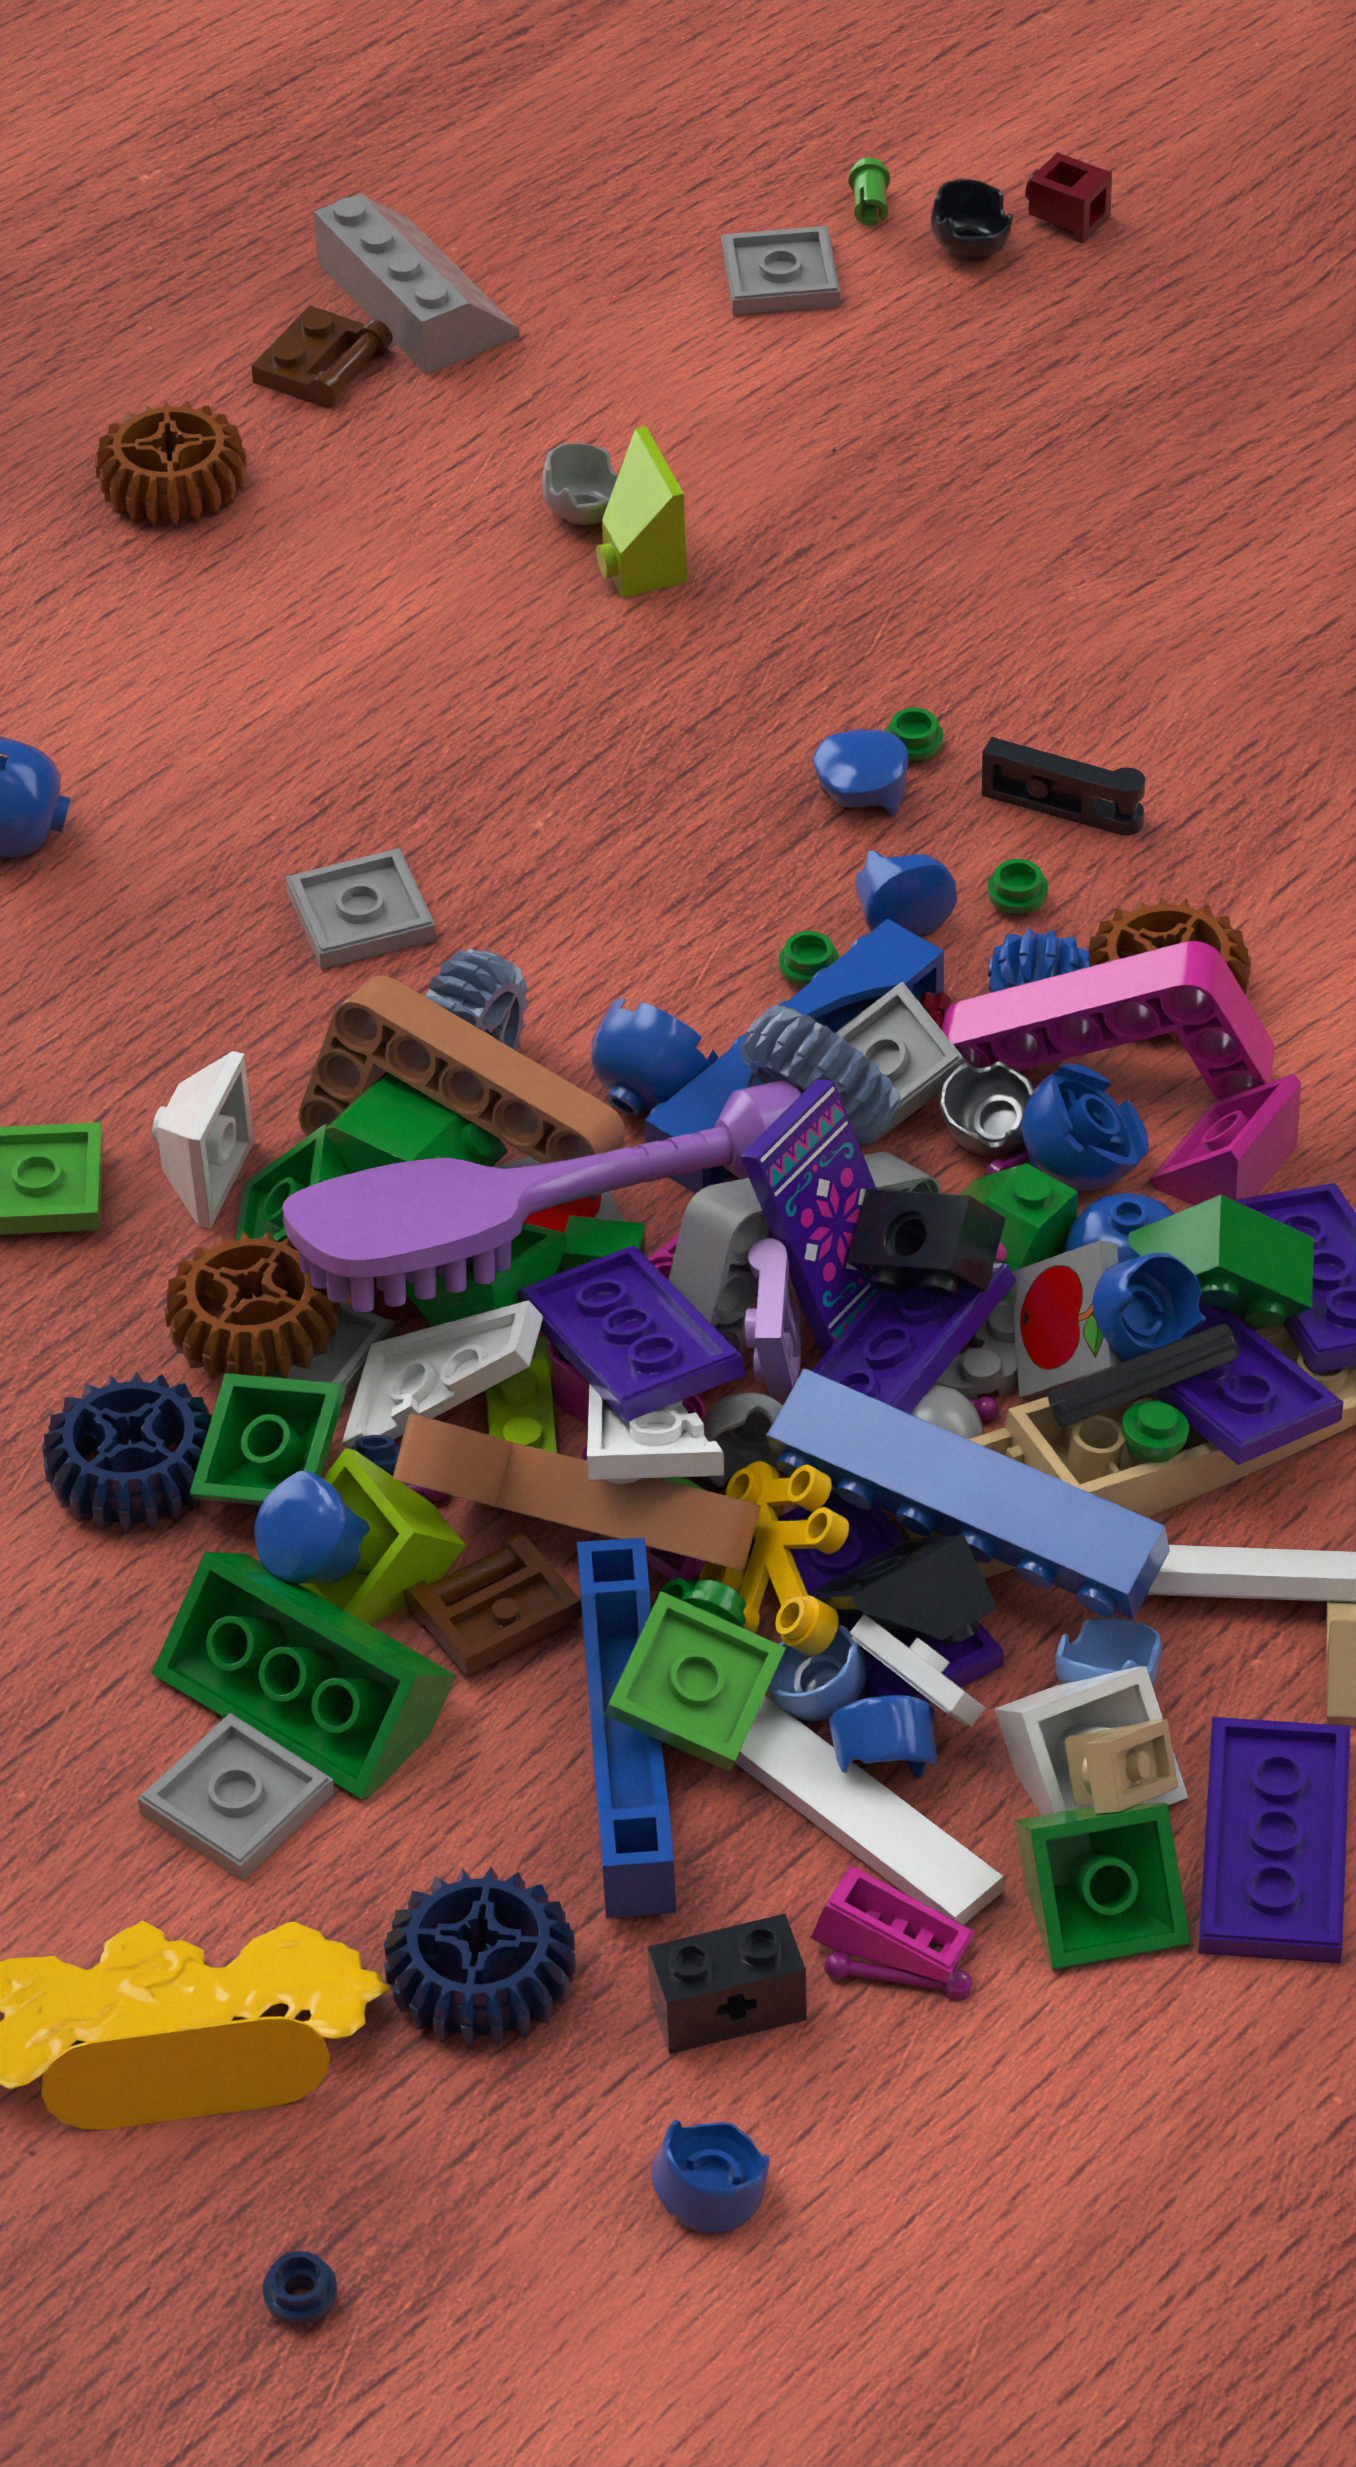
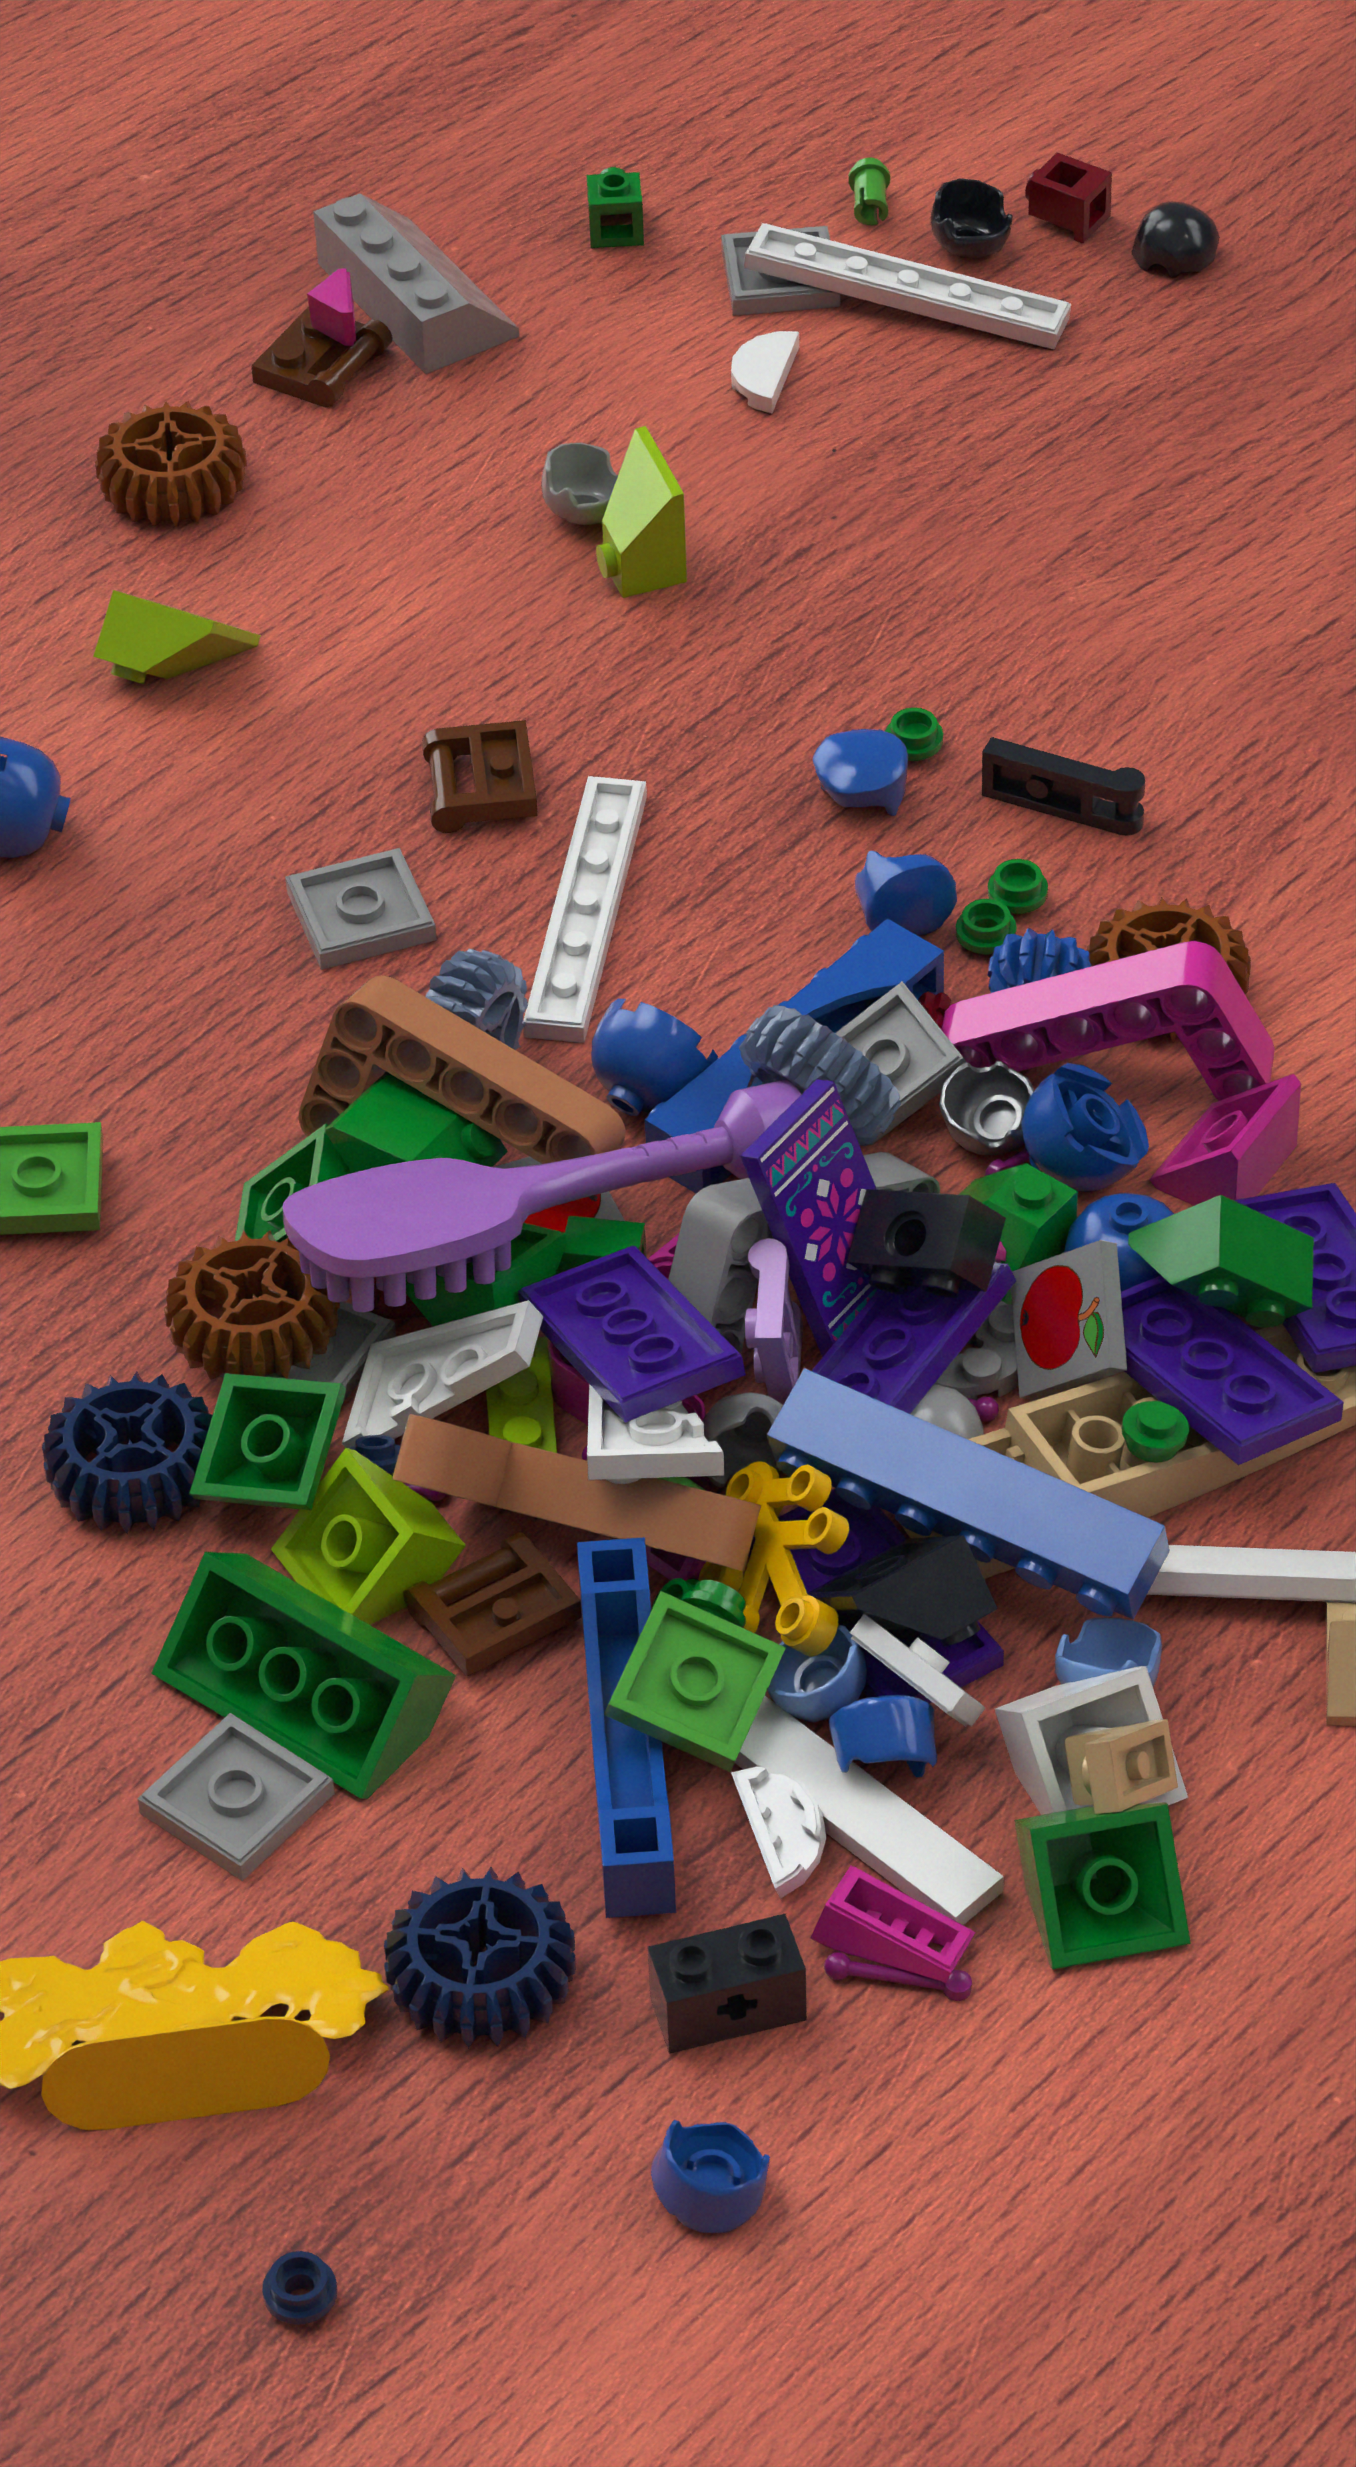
white slope [152,1051,254,1229] -> none
blue hair [254,1471,370,1585] -> none
green plate [778,931,839,986] -> none
black axle [1047,1323,1239,1427] -> none
blue hair [1093,1252,1205,1361] -> none
dark purple tile [1198,1717,1351,1963] -> none
none -> lime slope [93,590,261,684]
none -> dark pink slope [307,268,356,346]
none -> reddish brown plate [422,720,538,833]
none -> white tile [523,776,647,1043]
none -> green brick [586,167,644,248]
none -> white tile [731,331,799,414]
none -> white tile [731,1767,826,1899]
none -> white tile [744,223,1071,349]
none -> green plate [956,899,1017,954]
none -> black hair [1131,201,1220,278]

